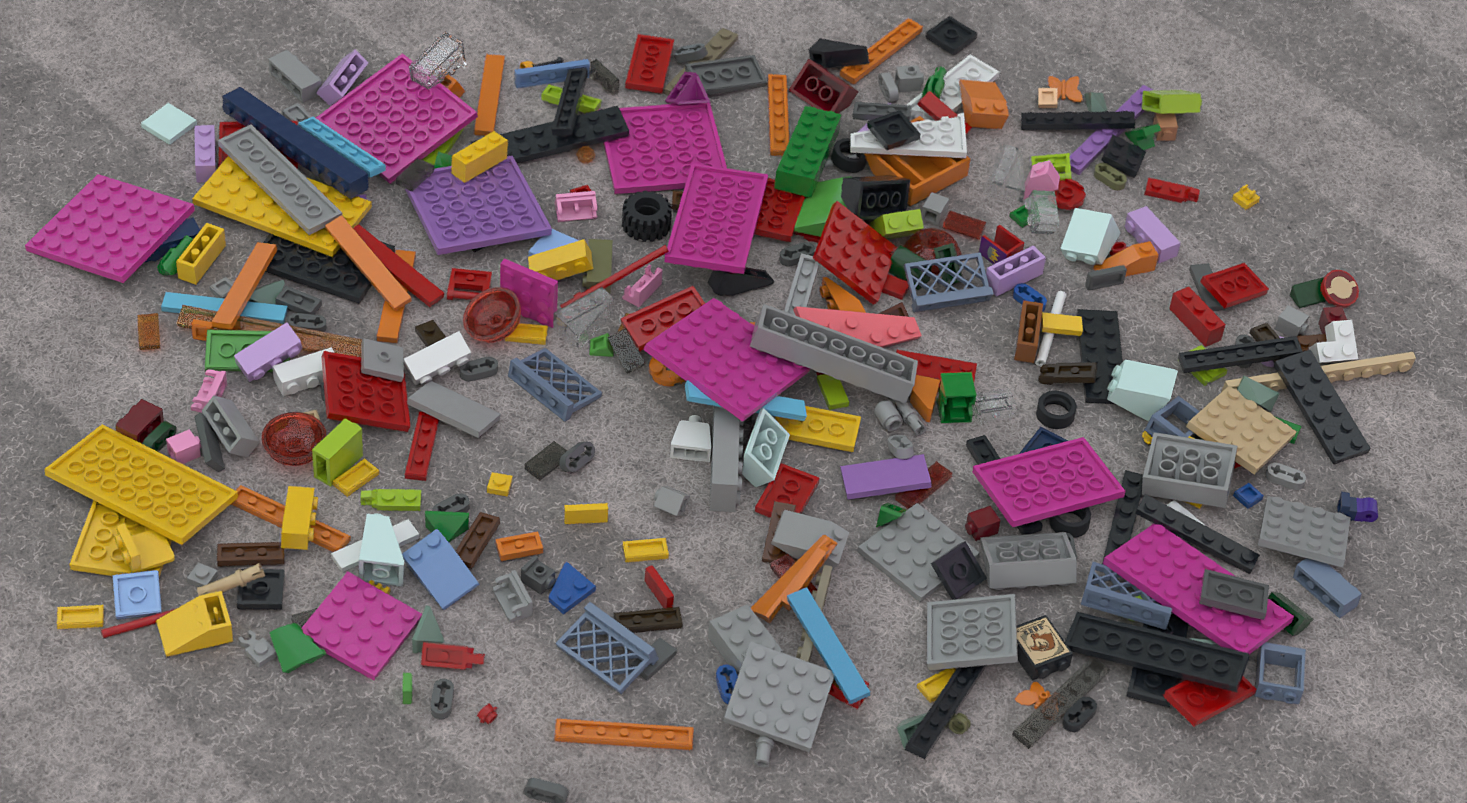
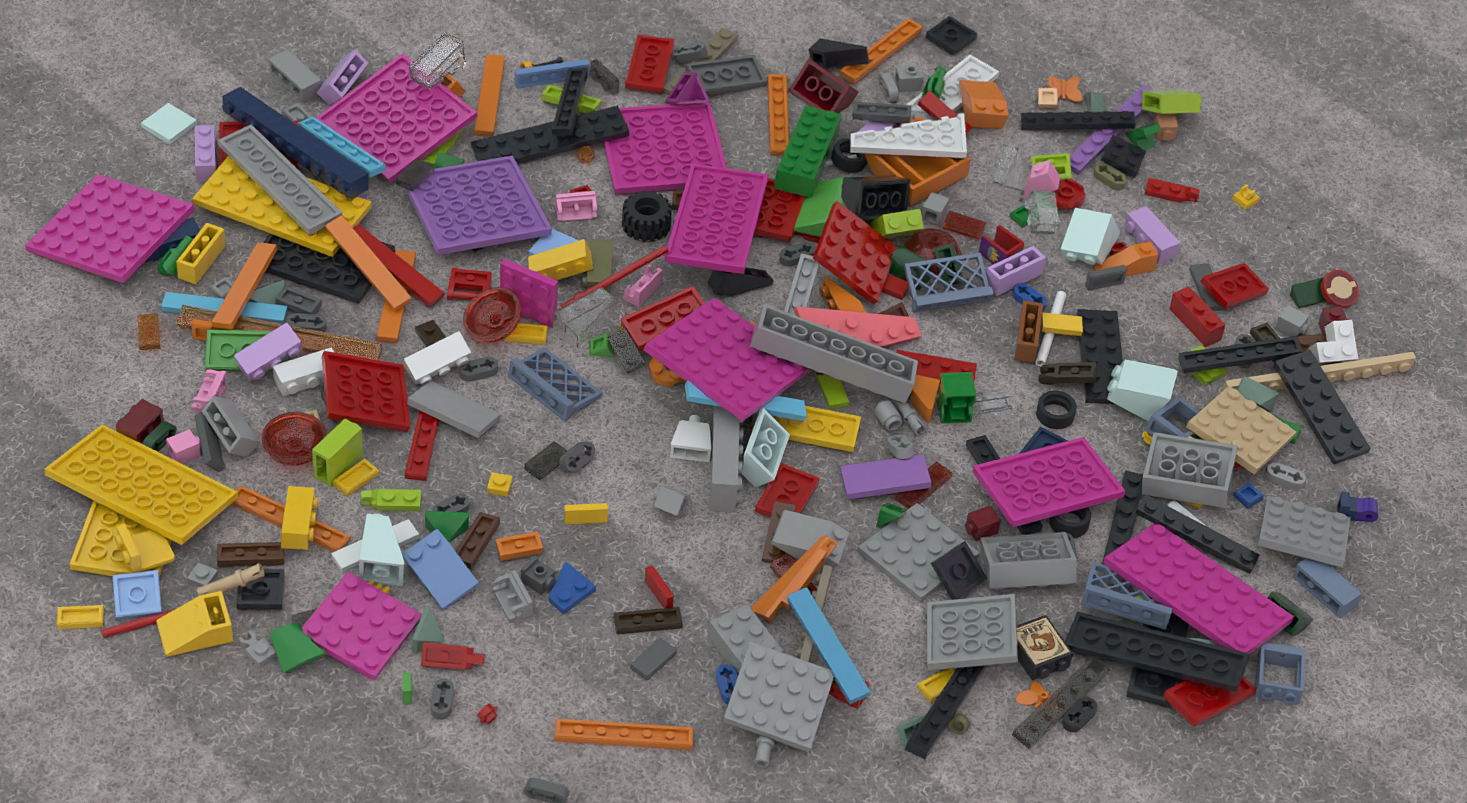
light grey plate [361,338,404,382] -> none
yellow brick [451,131,508,183] -> none
sand blue fence [555,602,659,694] -> none
yellow tile [622,538,669,563] -> none
black plate [867,110,921,151] -> none
dark grey plate [1199,569,1269,620] -> none

